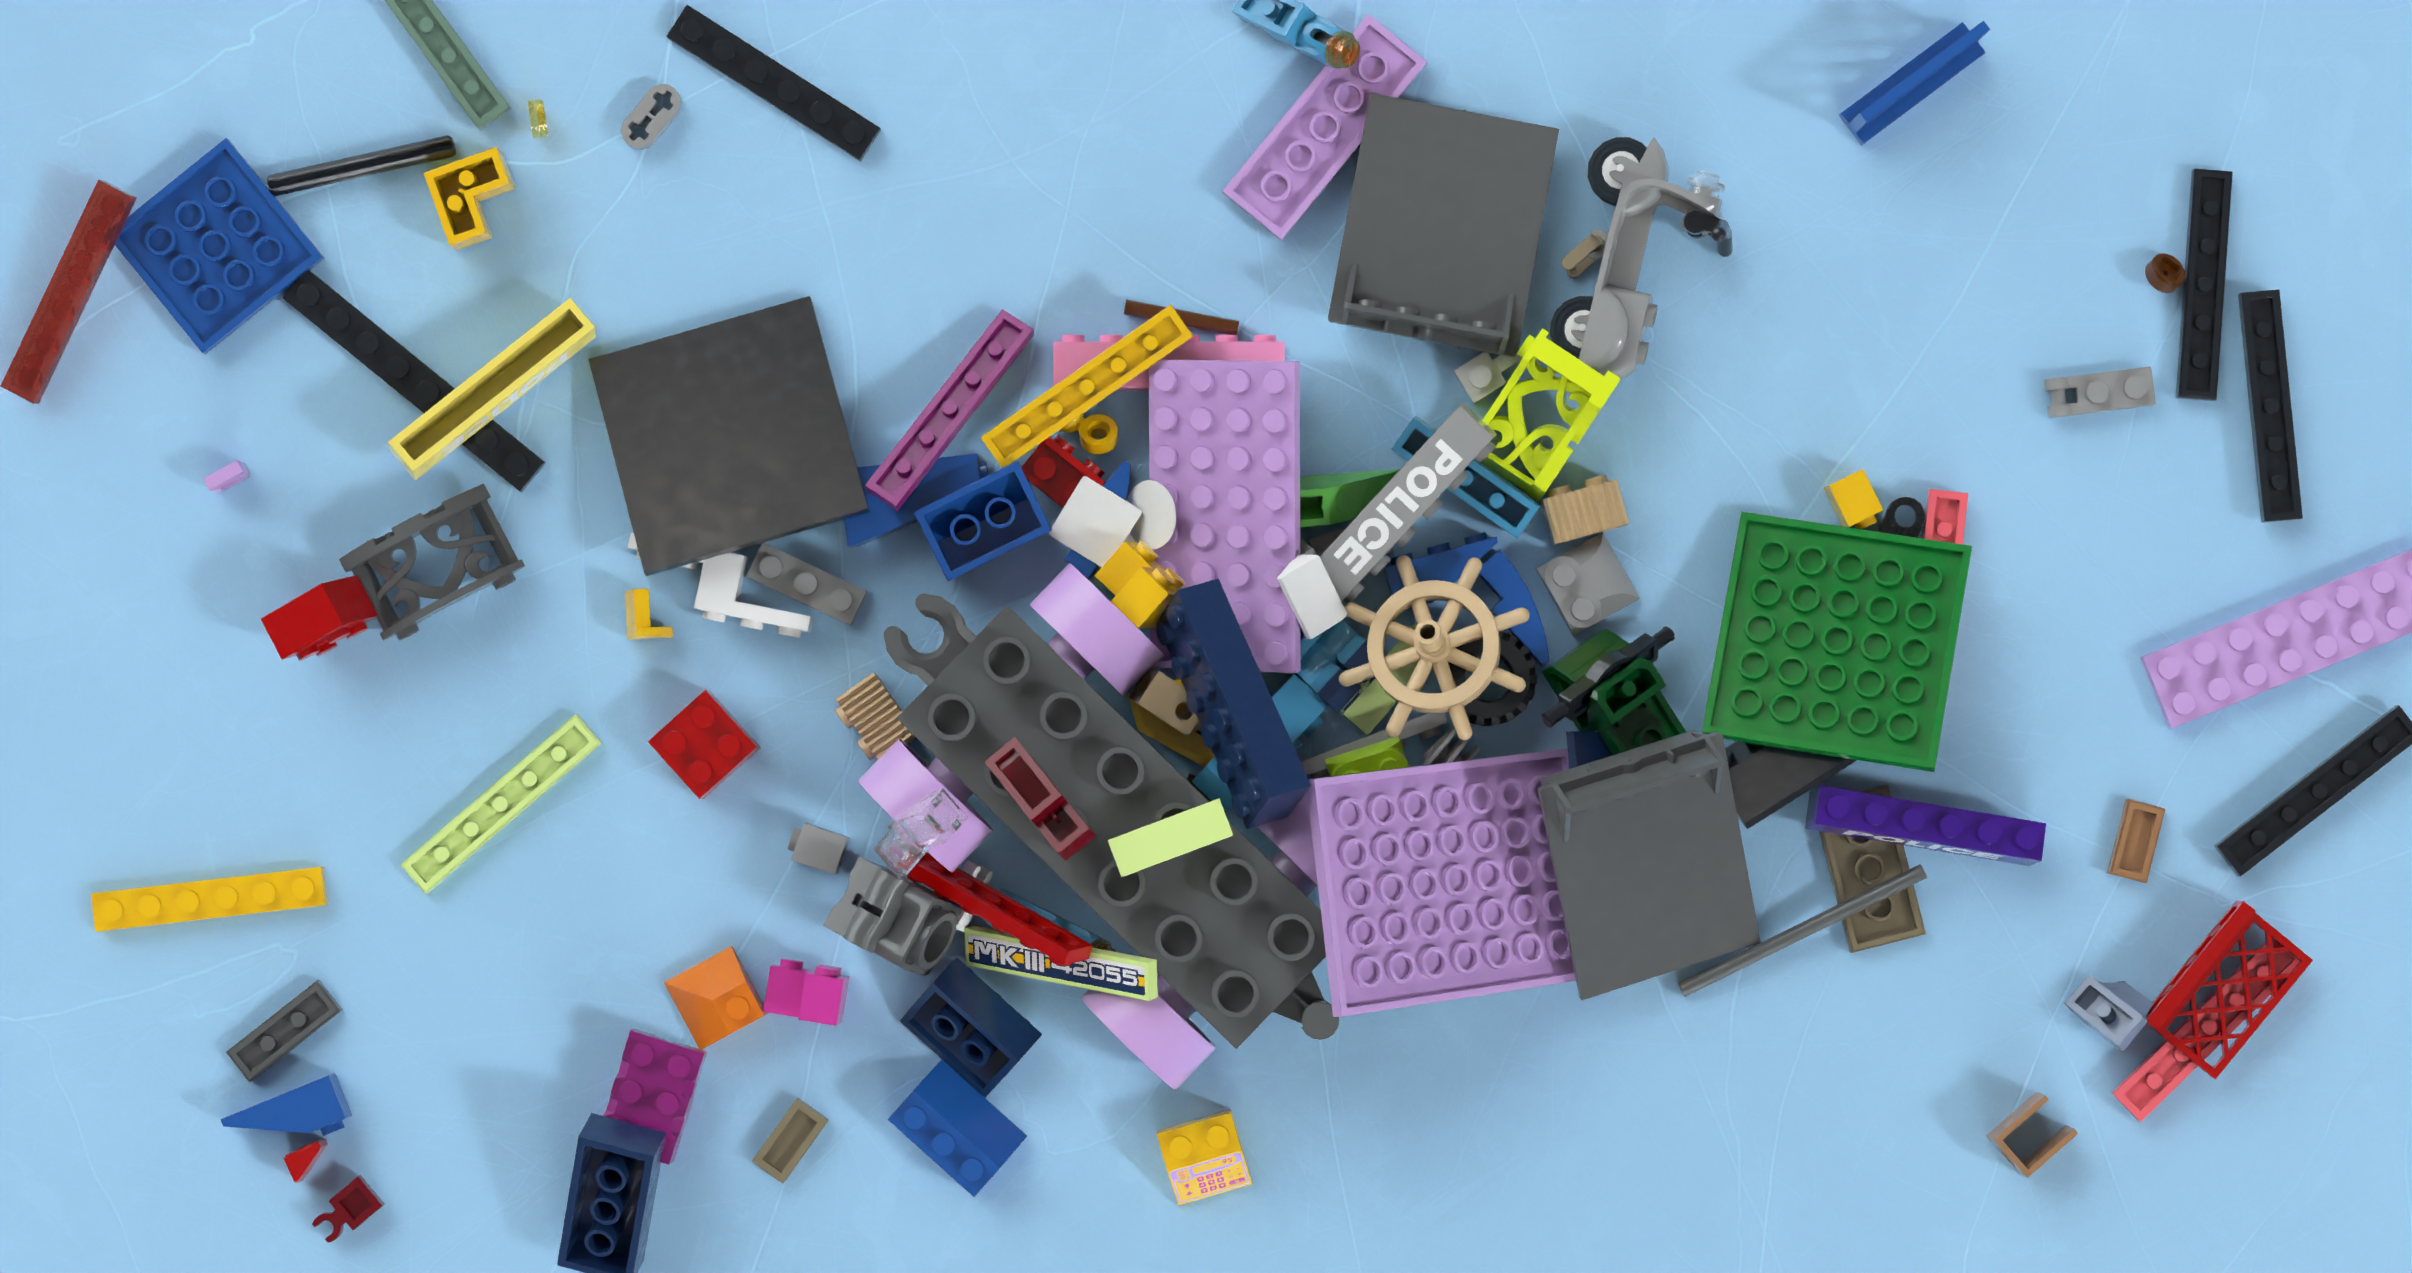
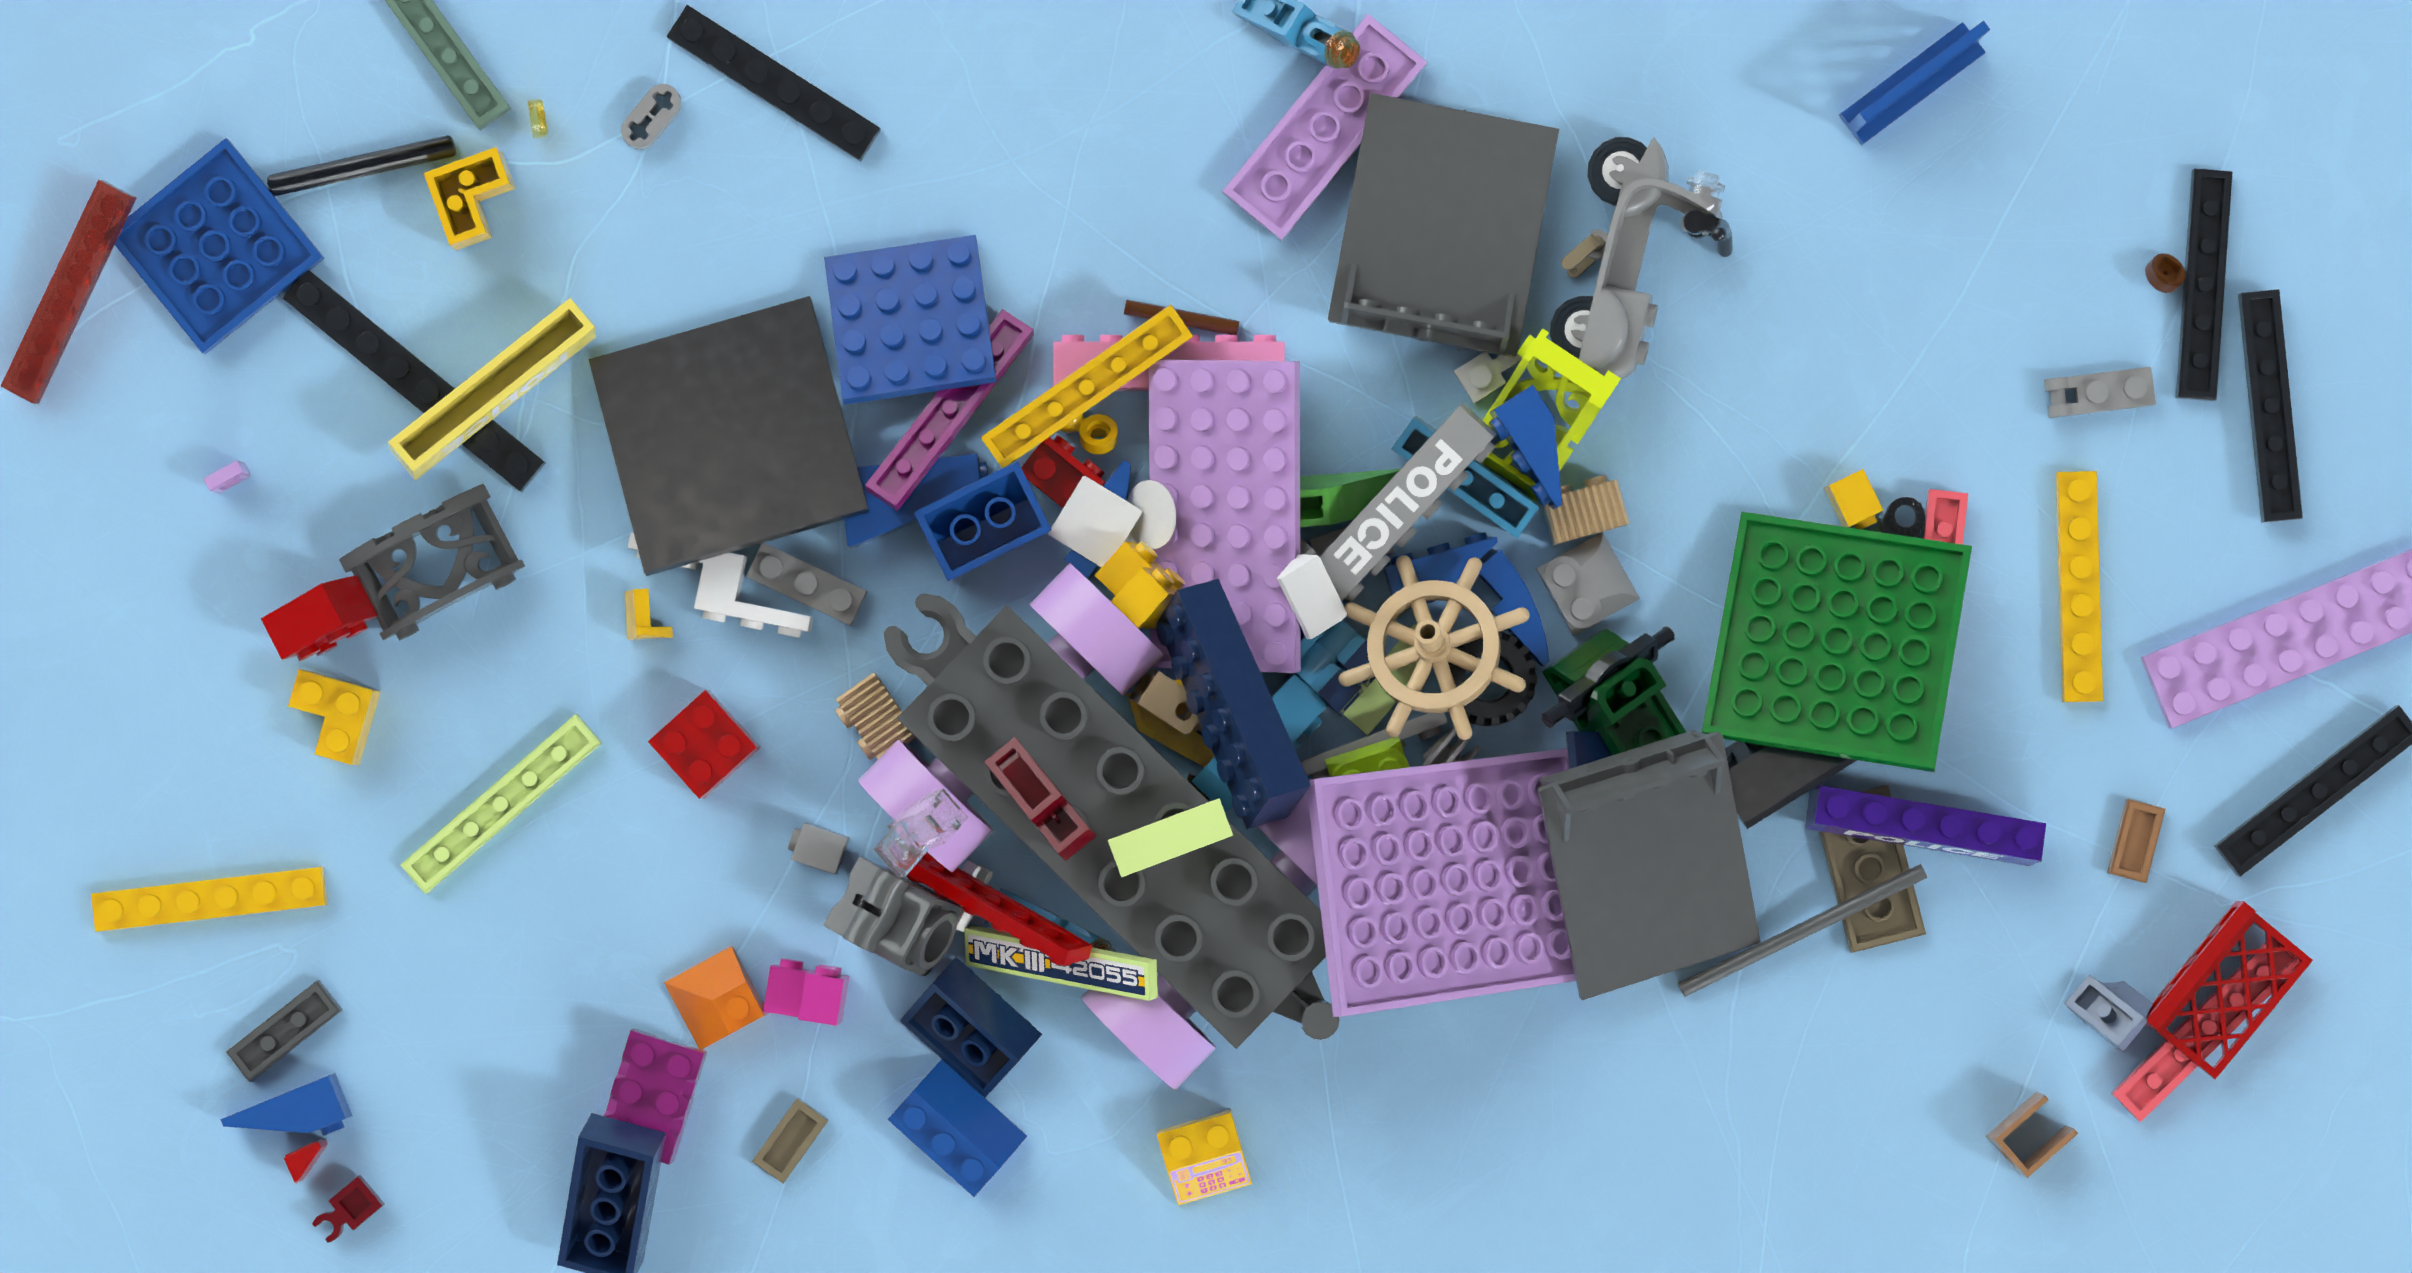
none -> yellow brick [288,669,381,765]
none -> blue plate [824,235,997,405]
none -> blue slope [1489,385,1562,509]
none -> yellow plate [2056,471,2103,702]

